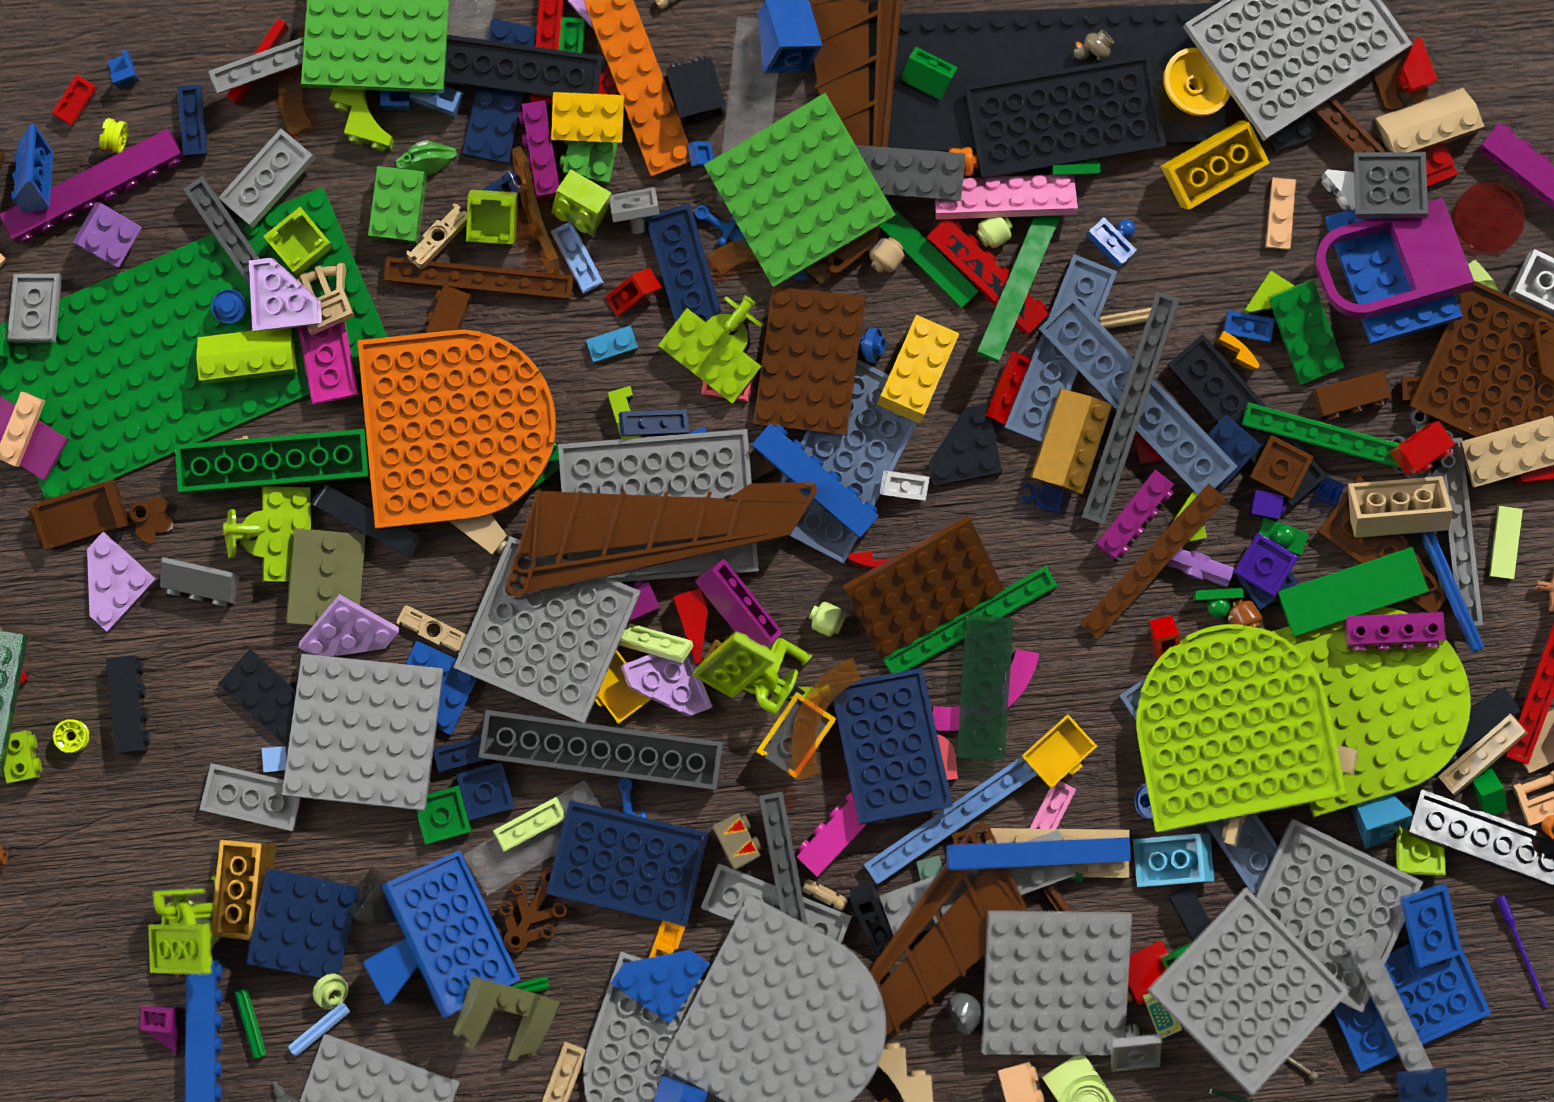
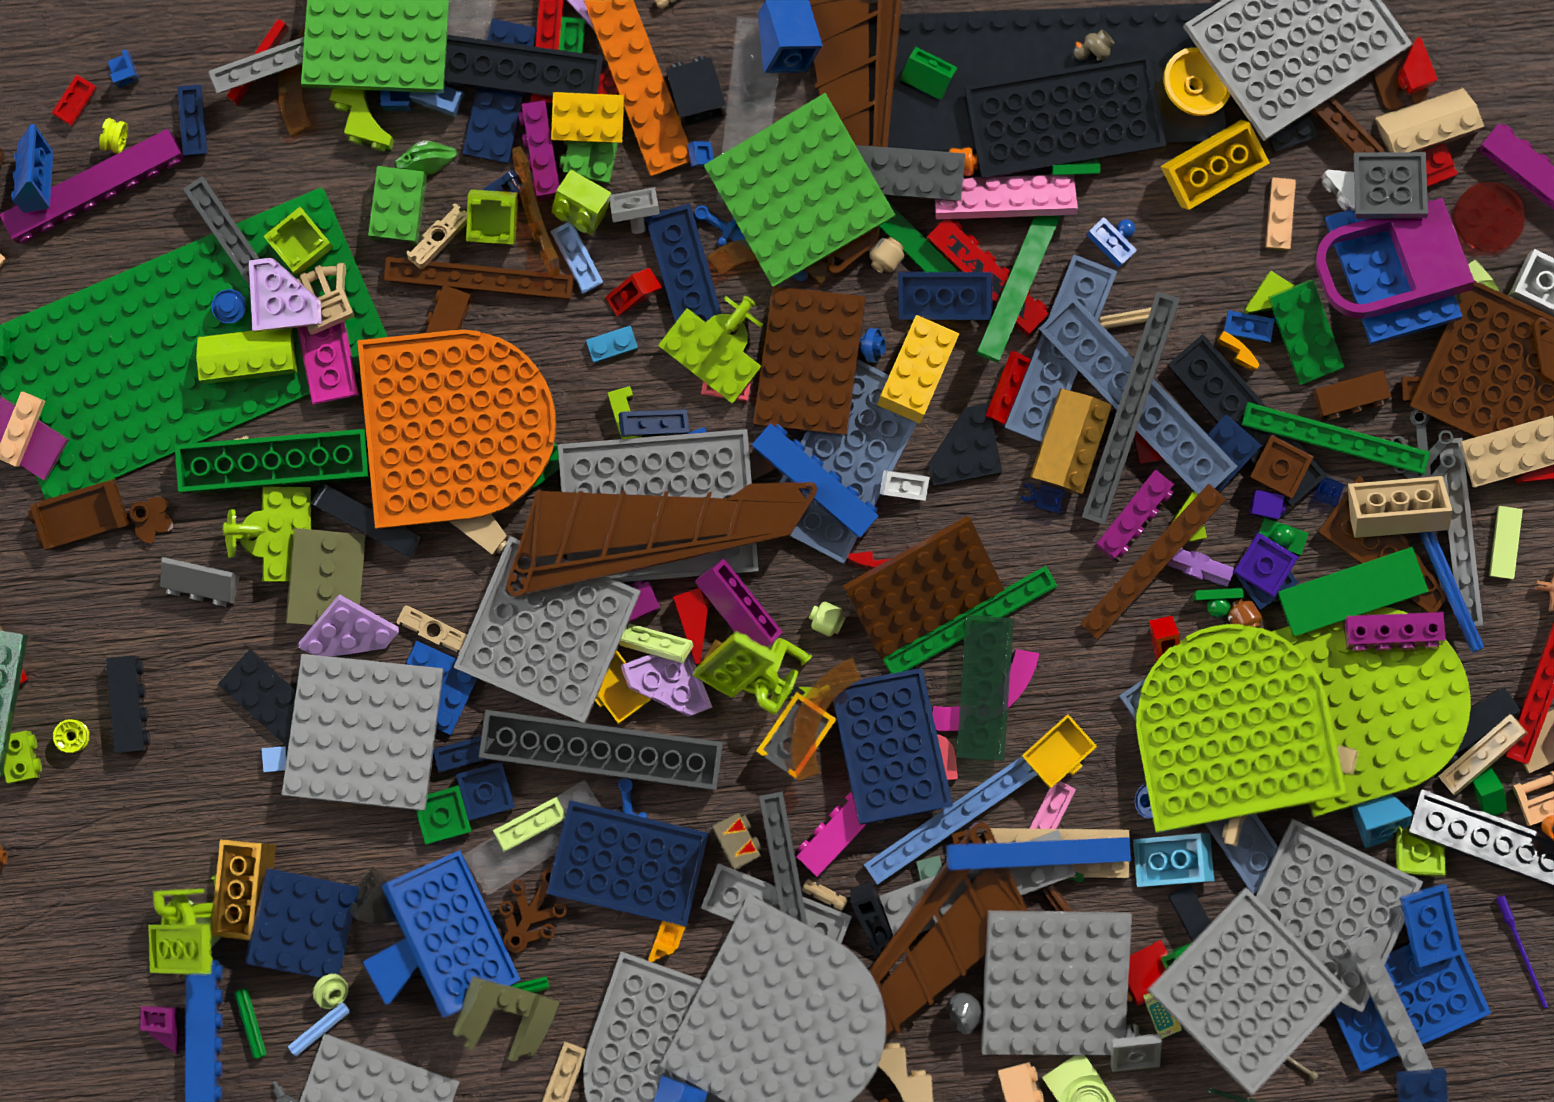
light grey tile [7,274,62,343] -> none
medium lavender brick [73,202,142,268] -> none
lavender plate [87,532,157,632] -> none
light grey plate [200,763,302,831] -> none
light grey plate [218,129,316,228] -> none
blue plate [610,950,710,1024] -> none
yellowish green head [976,217,1013,248] -> none
red brick [1390,421,1455,475] -> none
none -> dark blue plate [898,272,993,320]

